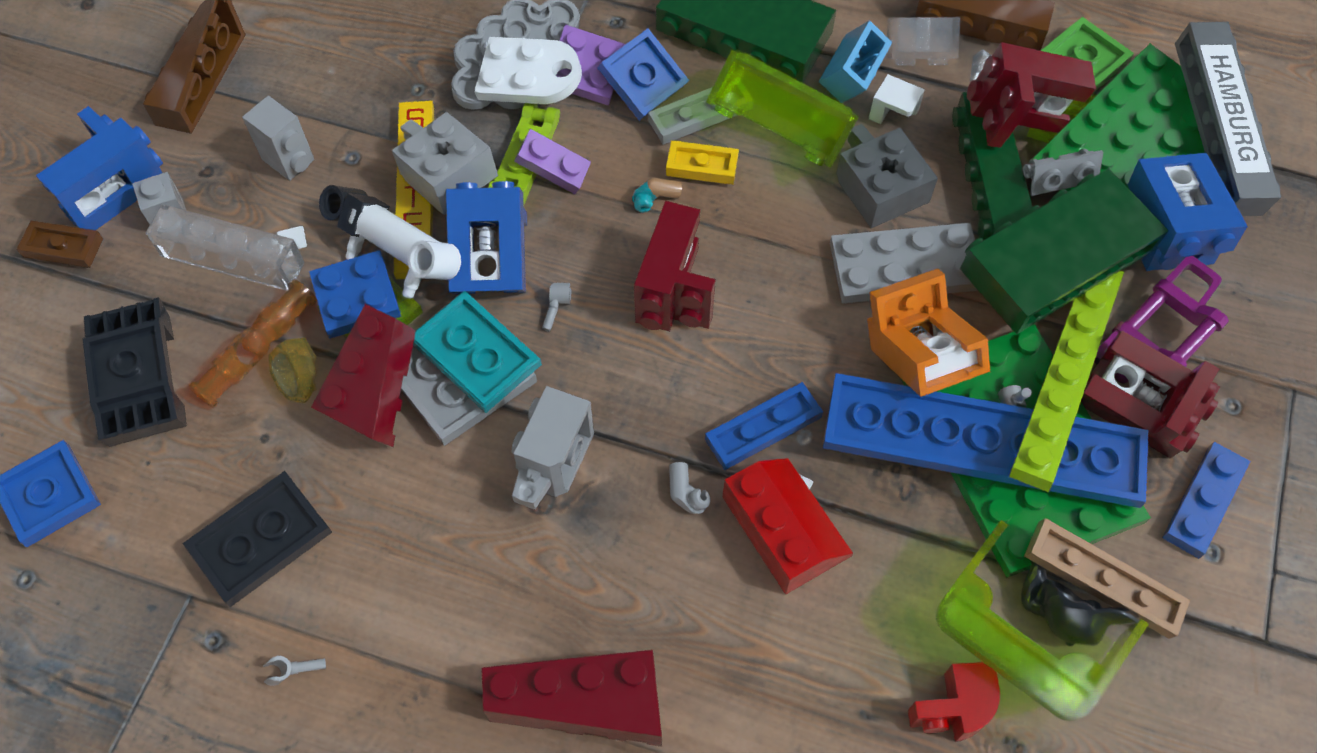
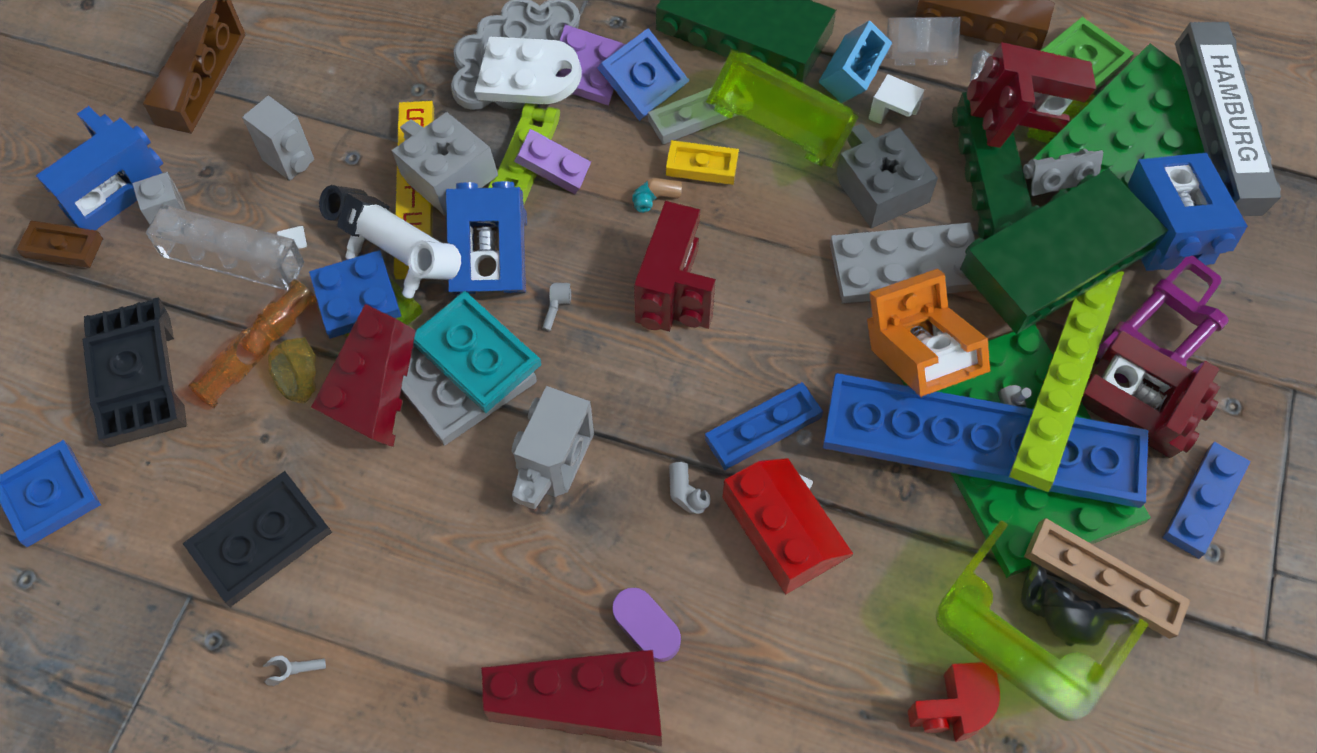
none -> medium lavender tile [613,588,681,662]

